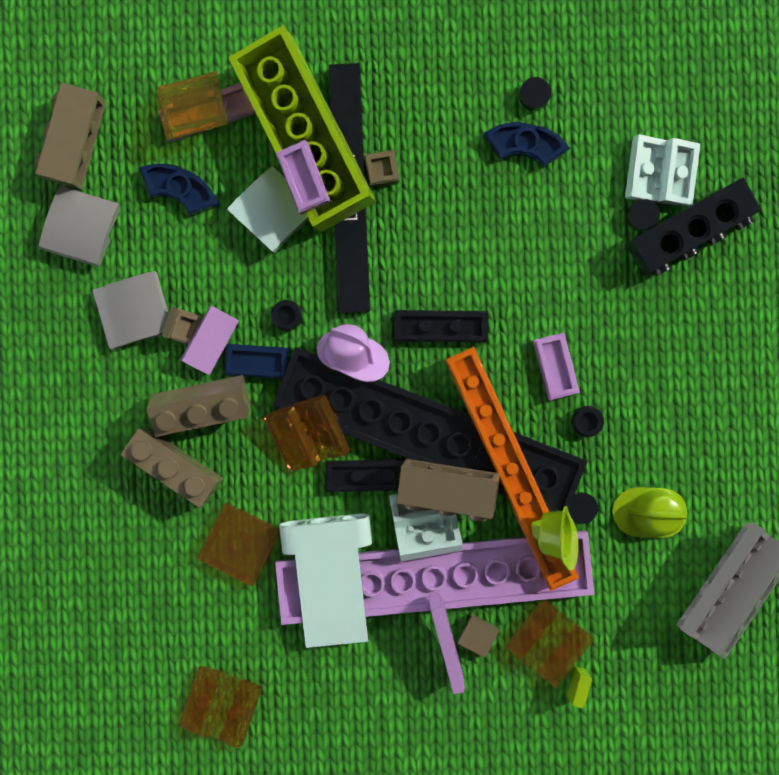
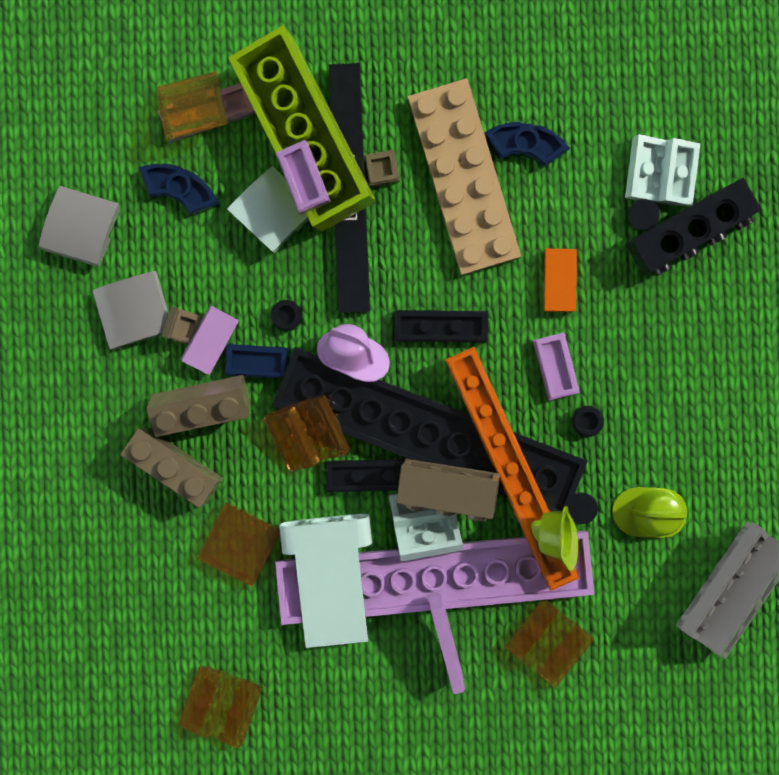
dark tan brick [35,83,106,190] -> none
dark tan tile [457,614,500,658] -> none
black tile [519,77,551,111] -> none
lime tile [567,666,592,709] -> none
none -> tan plate [408,78,522,276]
none -> orange tile [543,248,577,312]

